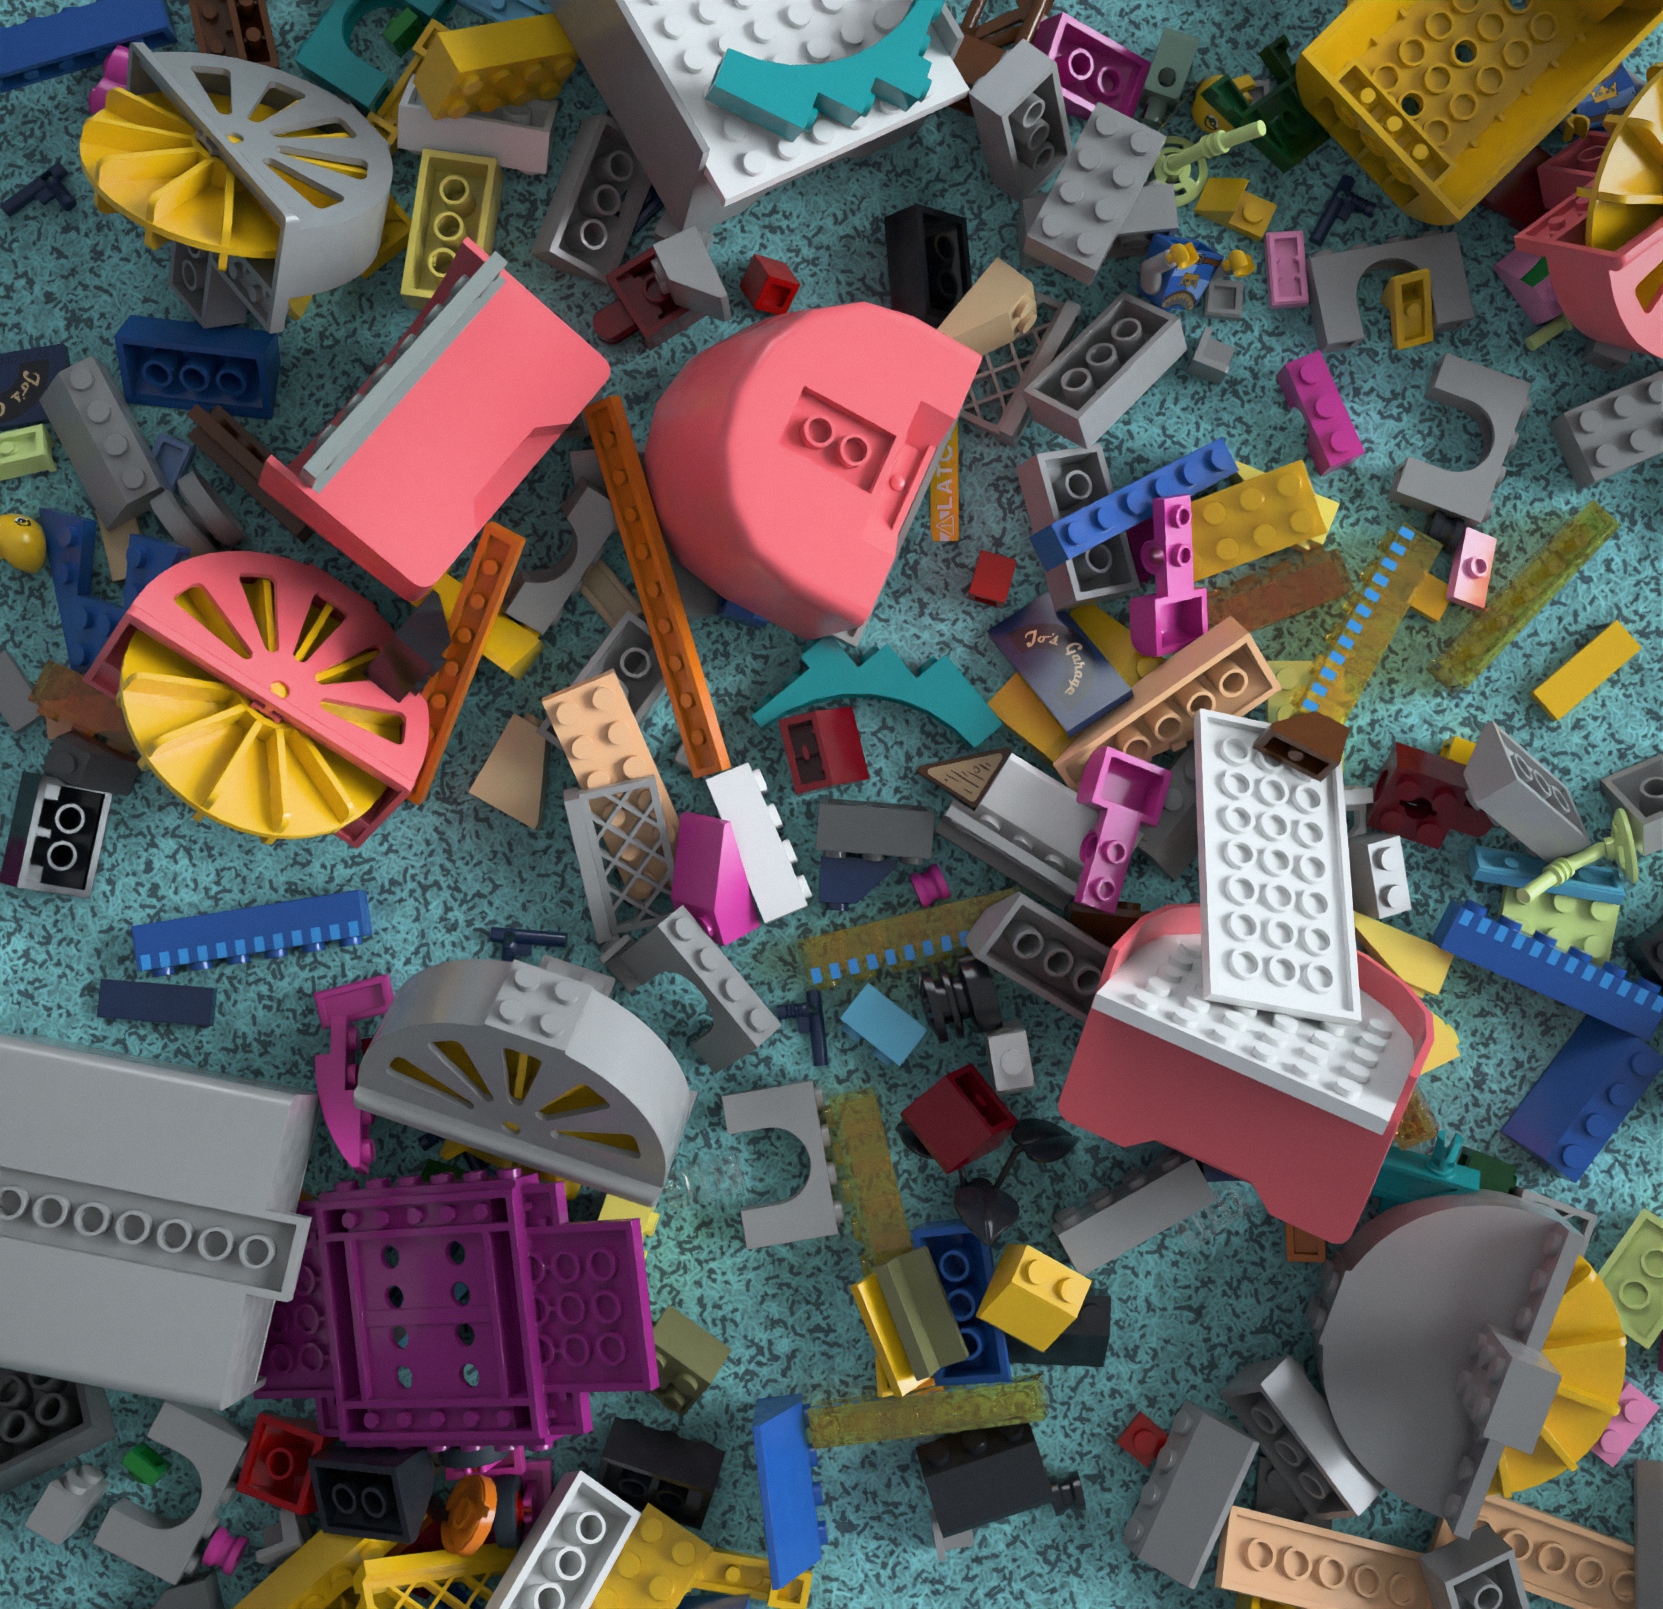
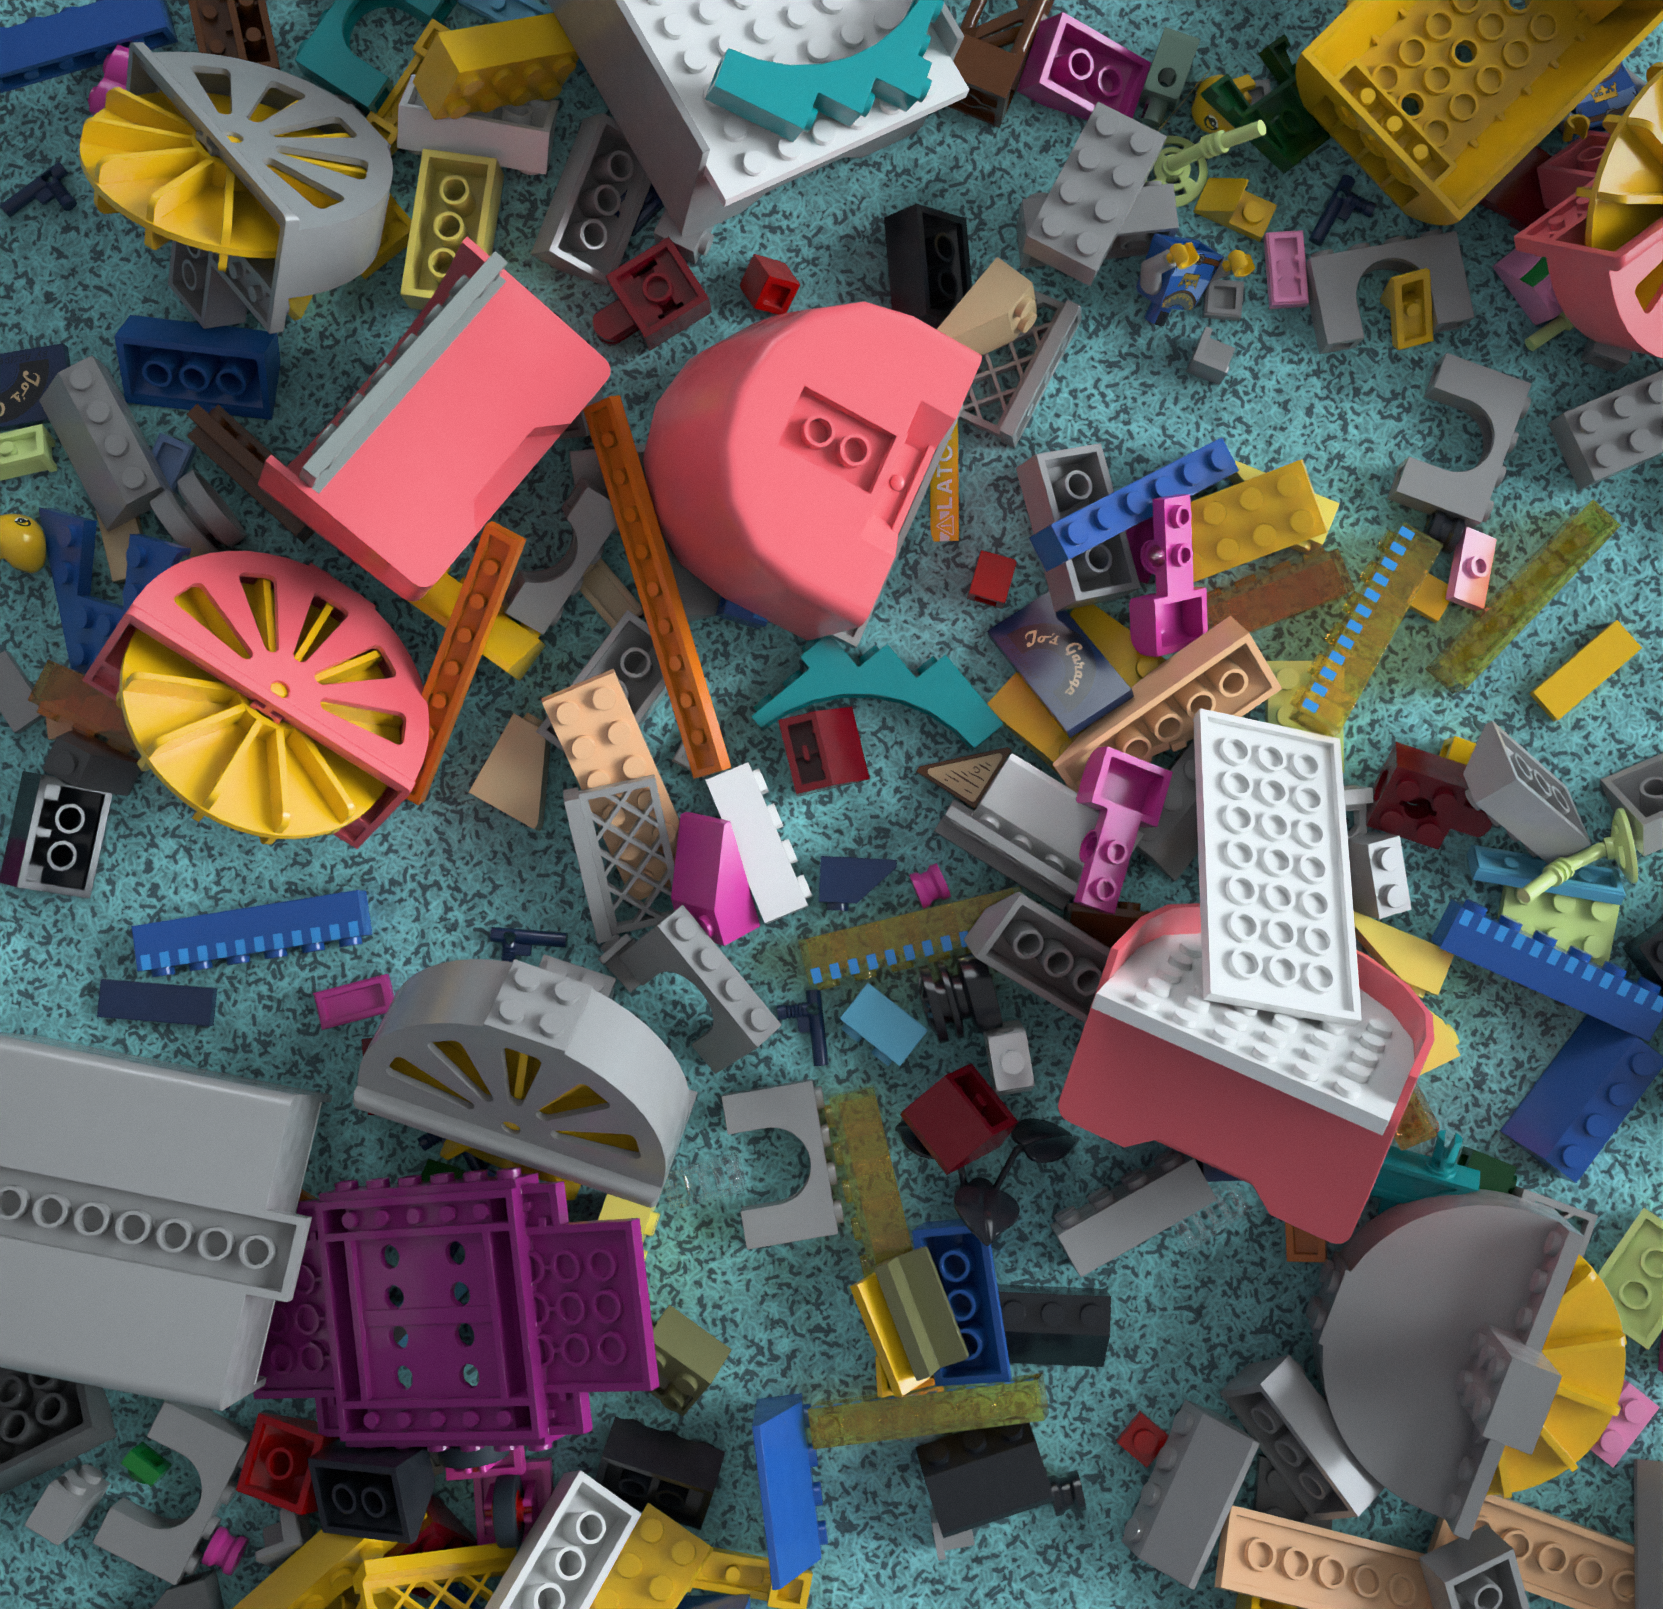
dark pink slope [315,1016,376,1175] -> none
black slope [362,589,451,703] -> none
green plate [382,7,424,59] -> none
orange tile [440,1474,497,1557] -> none
light grey slope [650,226,732,322] -> none
dark grey slope [815,798,935,865] -> none
light grey brick [968,39,1073,204] -> none
yellow slope [976,1244,1092,1352] -> none
light grey brick [1023,291,1187,450] -> none
reddish brown slope [1252,711,1350,782] -> none
dark pink arch [1276,350,1365,477] -> none

